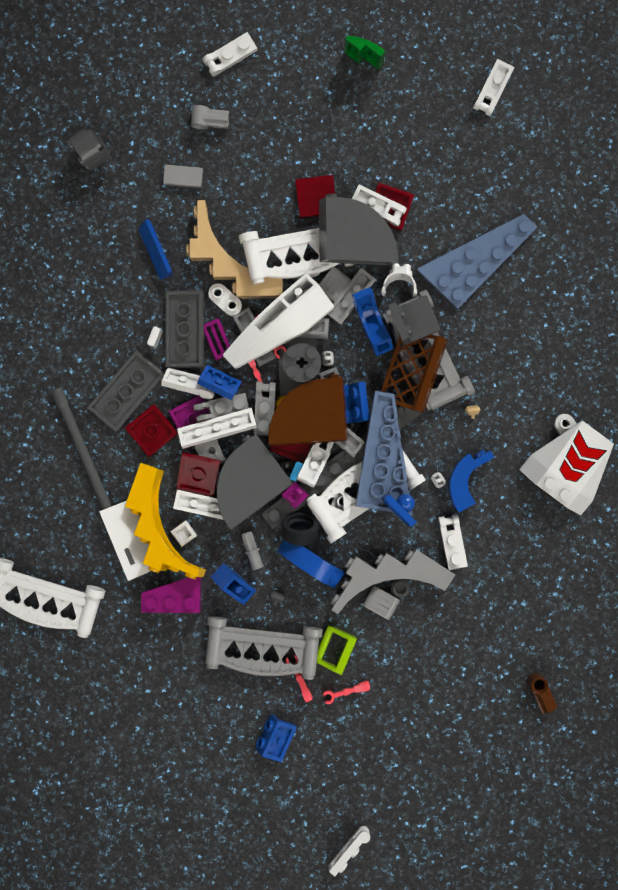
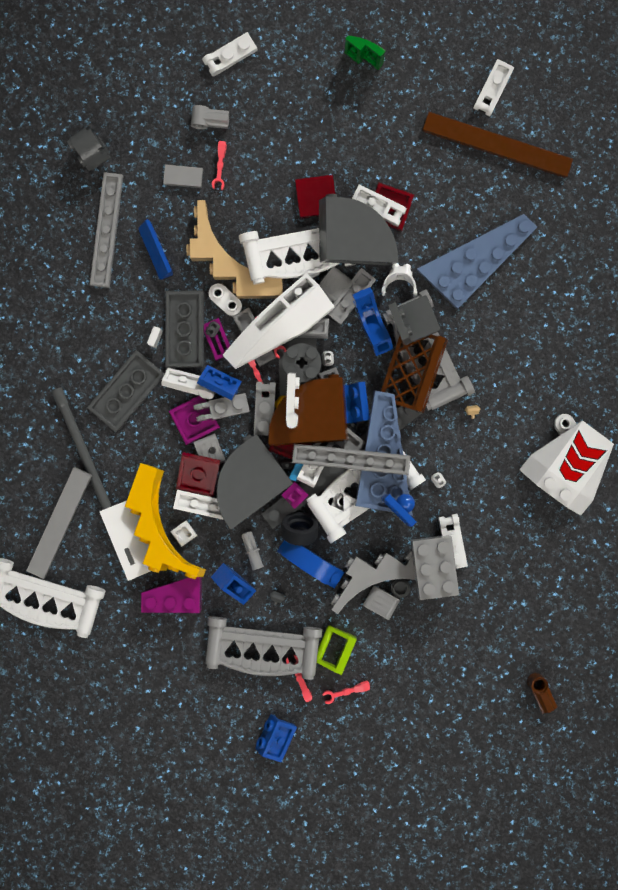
dark red tile [125,404,178,457] -> none
white plate [177,408,257,449] -> none
white plate [329,826,370,876] -> none
blue arch [448,450,495,513] -> none
none -> light grey tile [26,467,92,579]
none -> light grey tile [90,172,123,288]
none -> dark grey rock [205,321,220,337]
none -> coral piece [212,141,227,190]
none -> white hinge [286,373,300,429]
none -> light grey tile [292,444,411,475]
none -> light grey brick [410,535,459,600]
none -> reddish brown tile [422,112,573,178]

